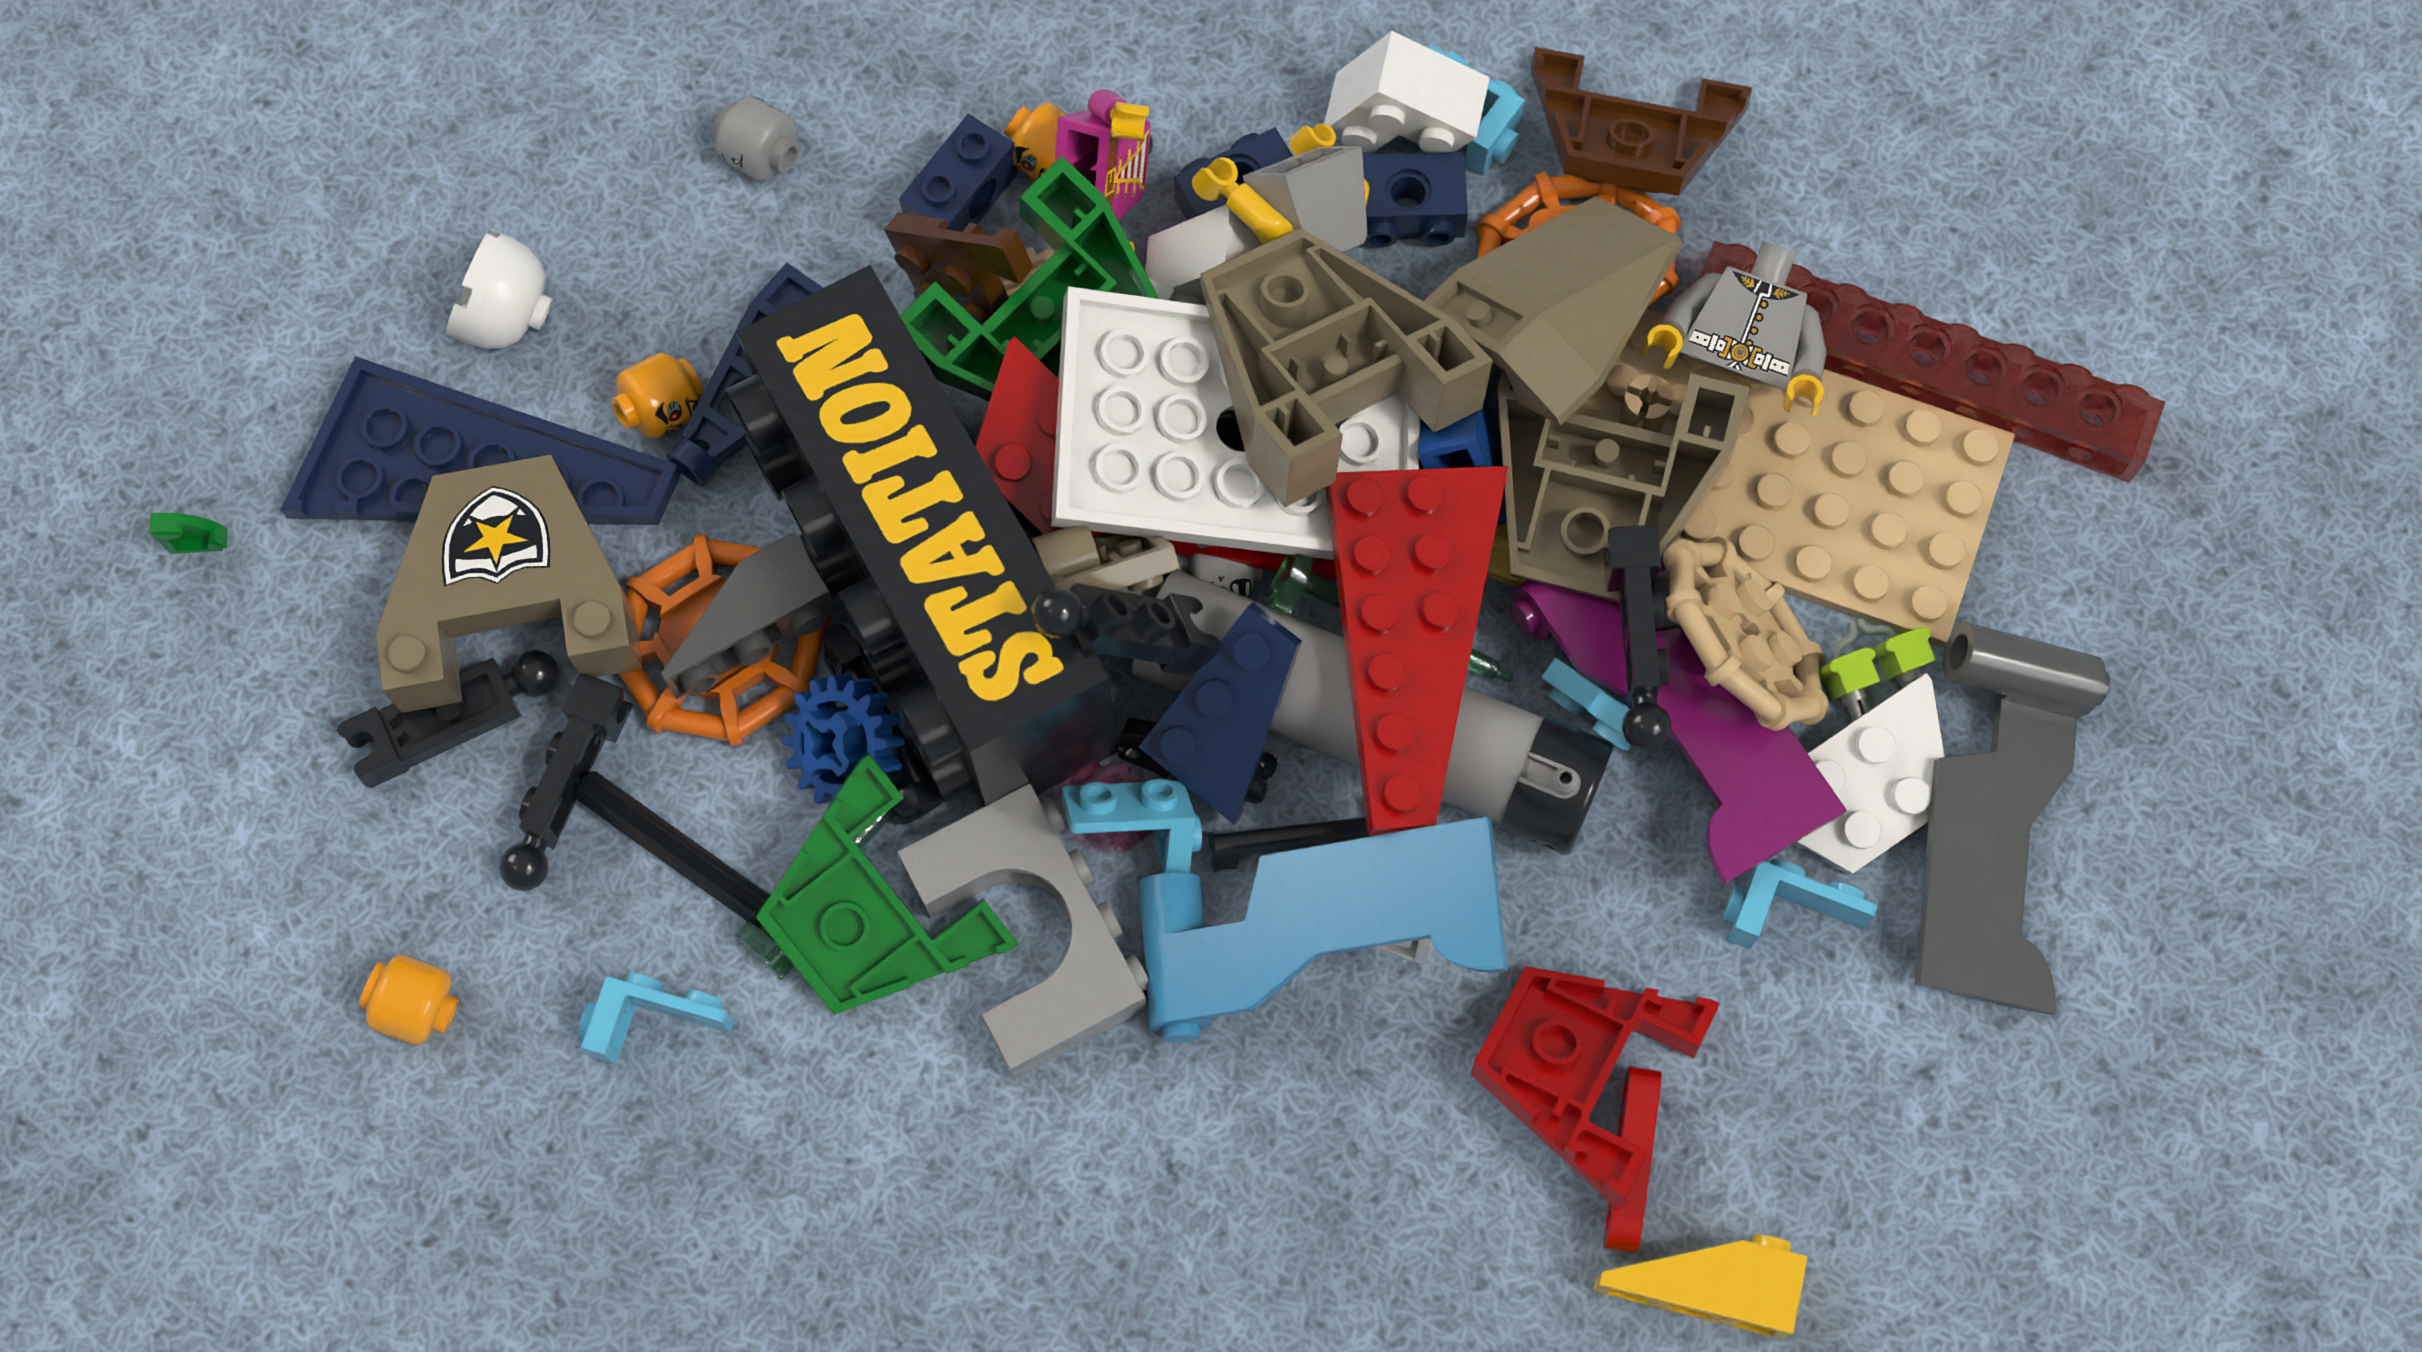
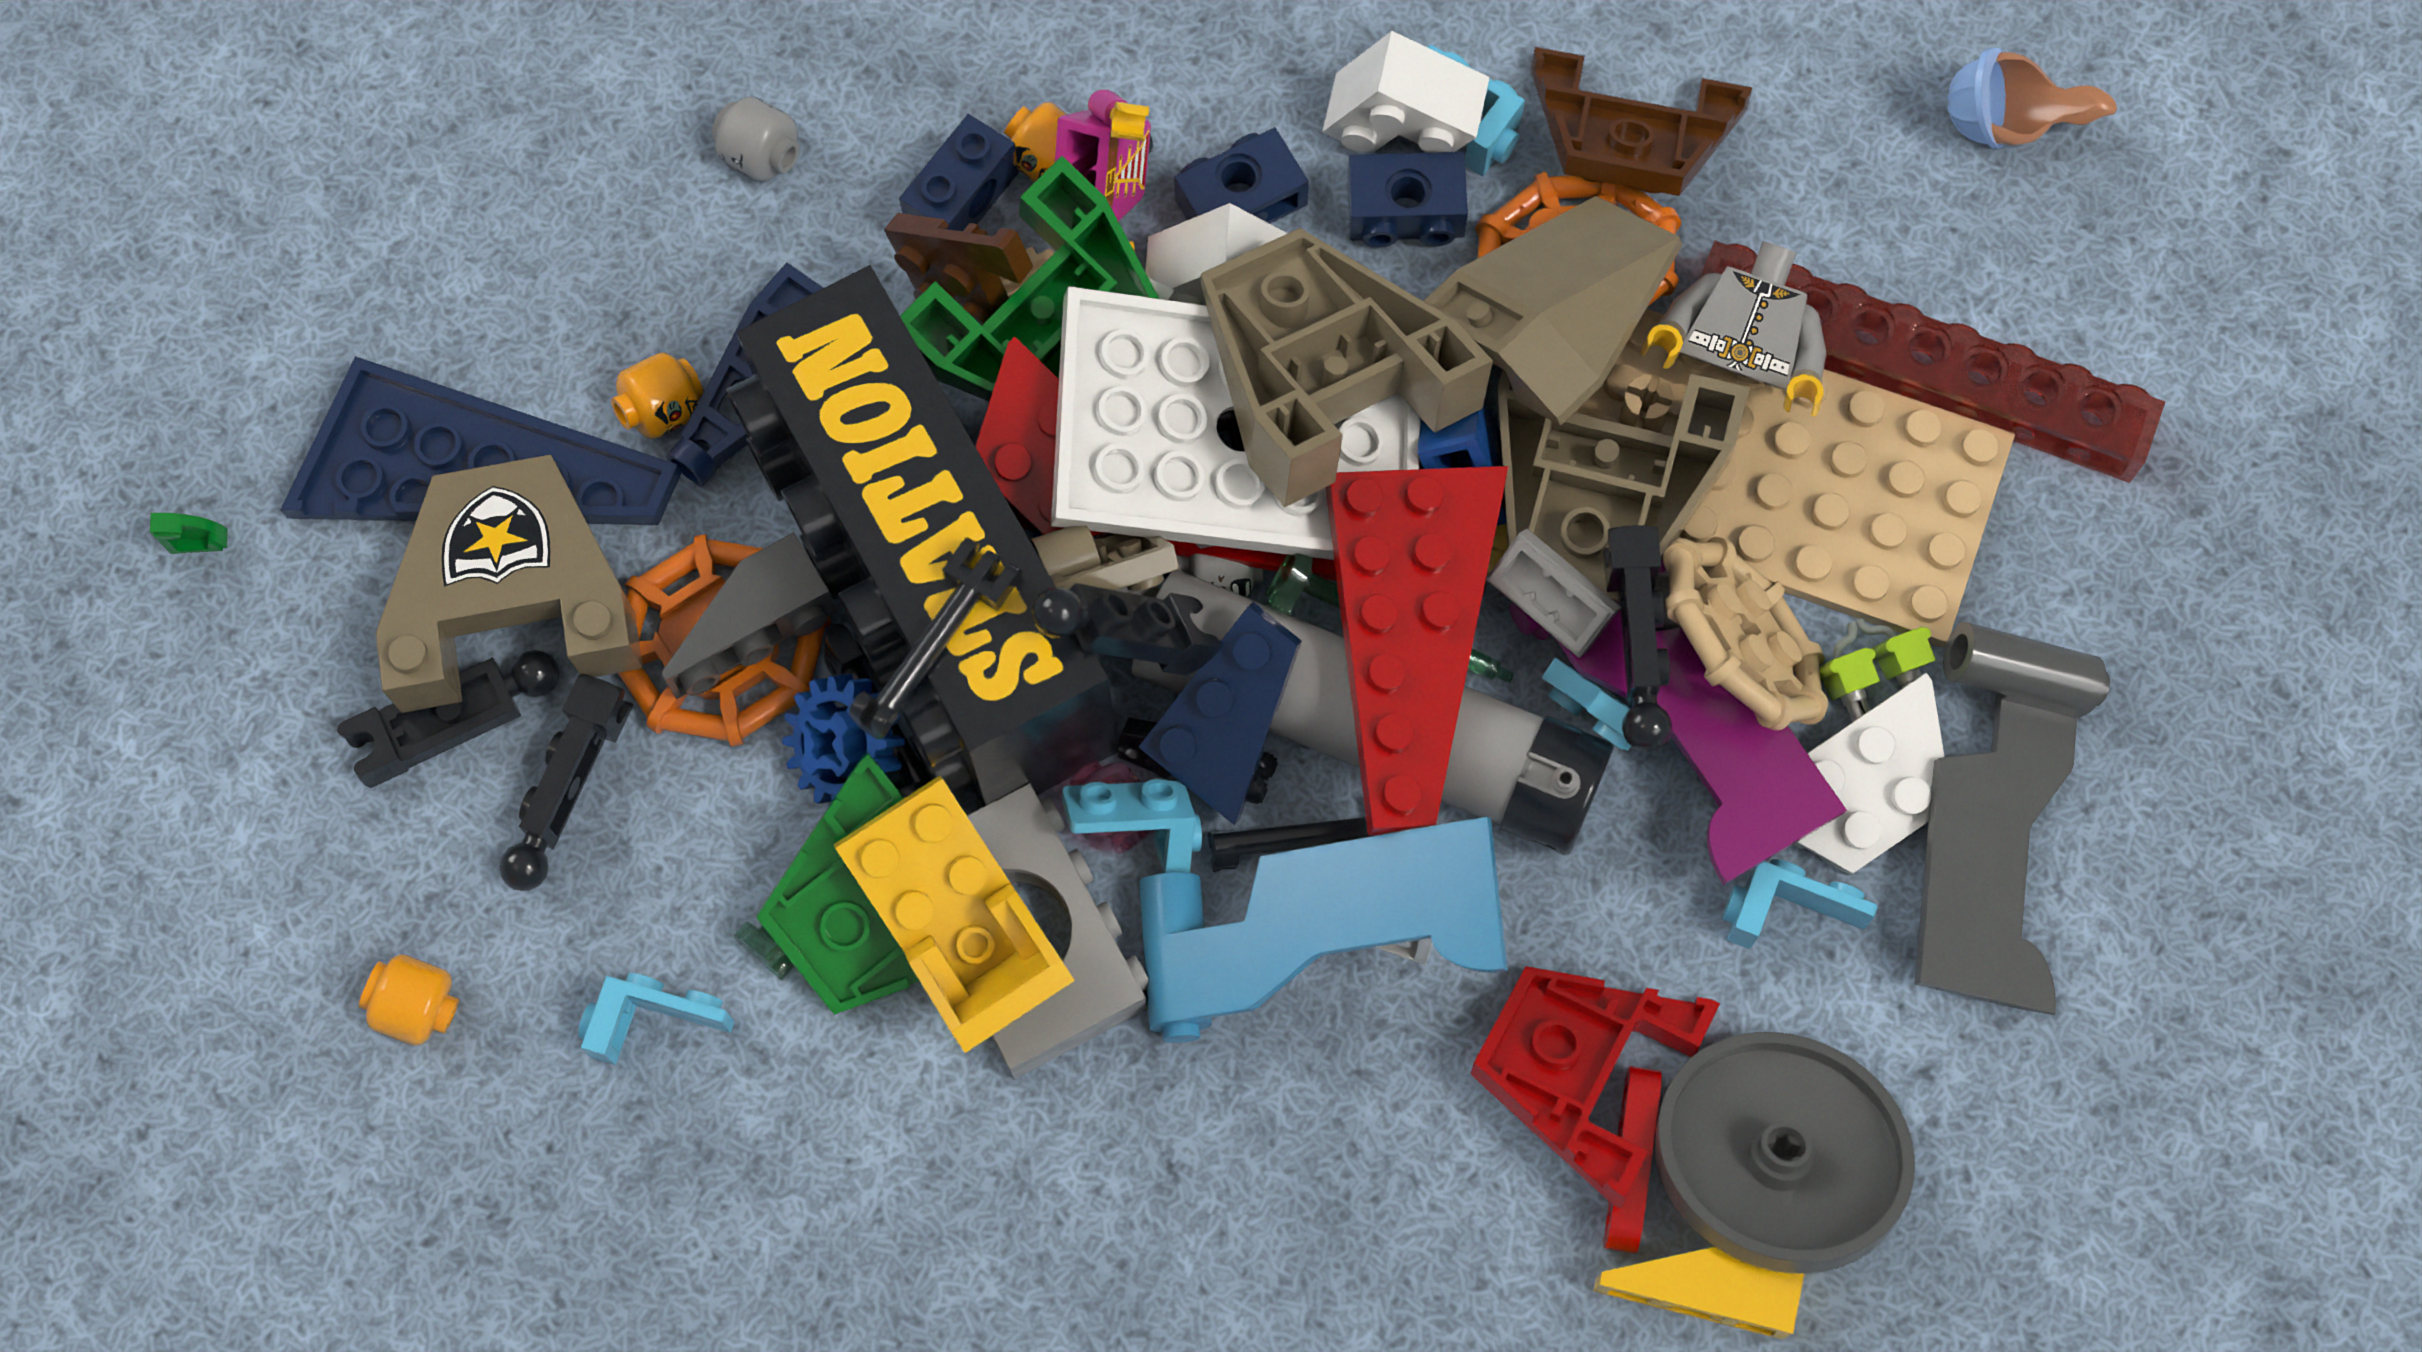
white cylinder [446,228,553,349] -> none
black axle [574,771,769,930] -> none
light grey torso [1192,124,1370,253] -> none
none -> yellow bracket [834,776,1075,1053]
none -> black hinge [849,537,1022,739]
none -> light grey plate [1486,529,1622,658]
none -> dark grey dish [1654,1032,1915,1274]
none -> nougat piece [1947,48,2117,149]

